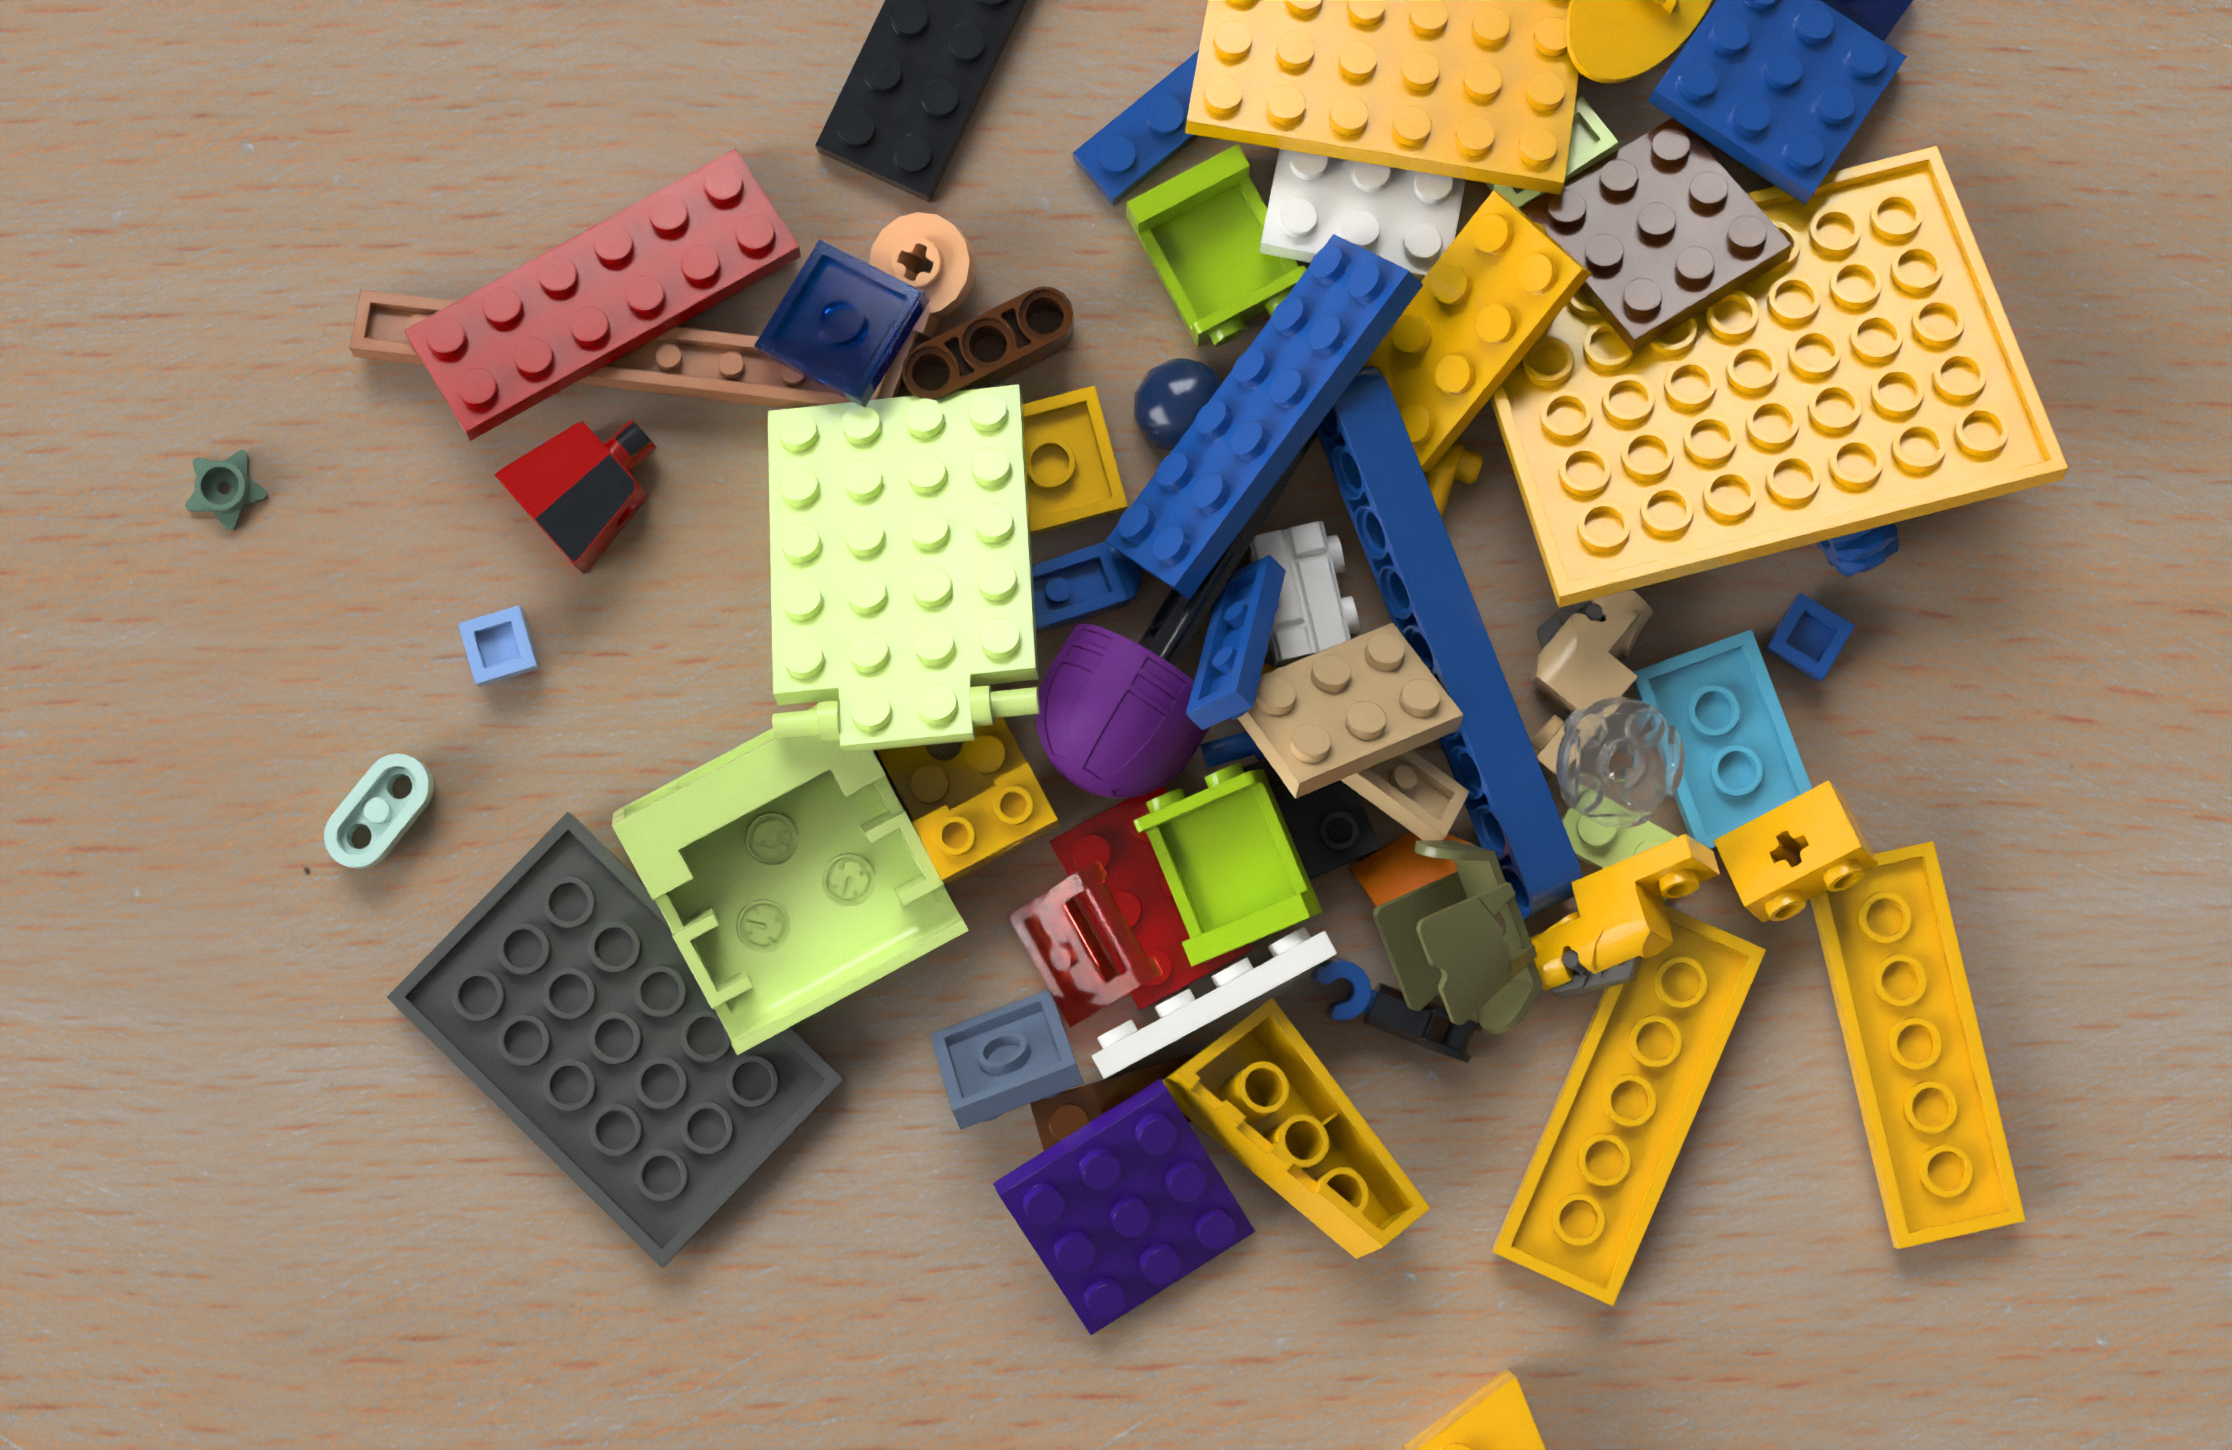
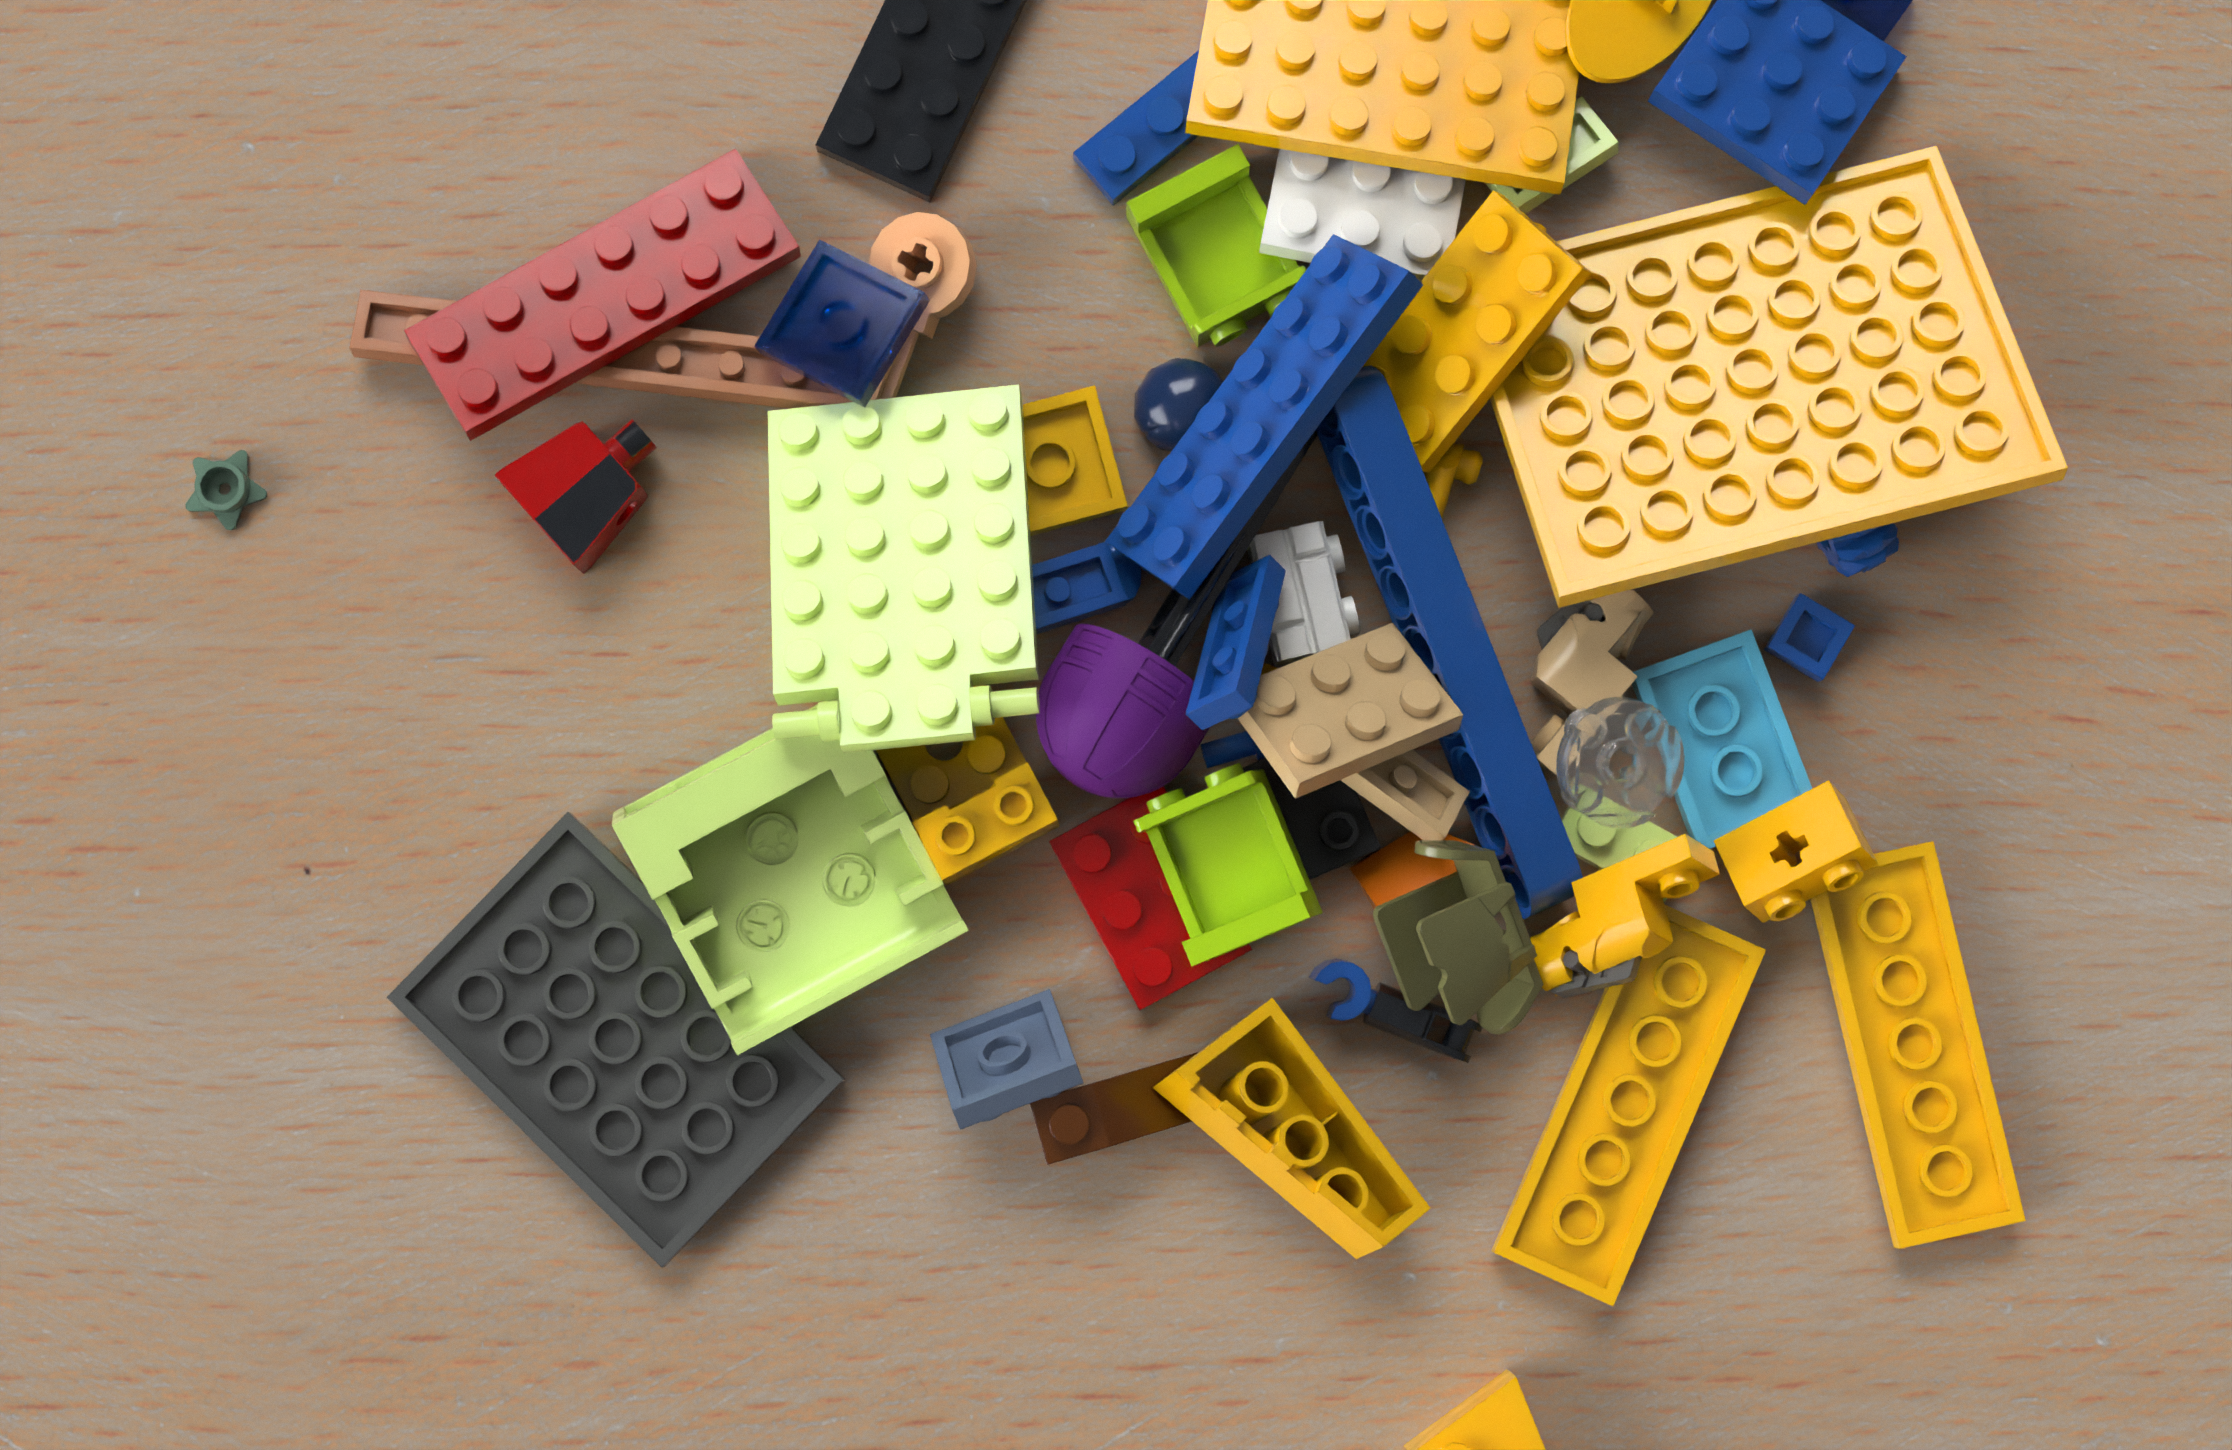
light aqua plate [324,753,434,869] -> none
light blue plate [458,605,541,687] -> none
reddish brown beam [902,286,1074,400] -> none
dark purple plate [993,1078,1255,1335] -> none
clear red plate [1008,860,1164,1028] -> none
white plate [1092,926,1337,1079] -> none
plate [1522,118,1792,353] -> none

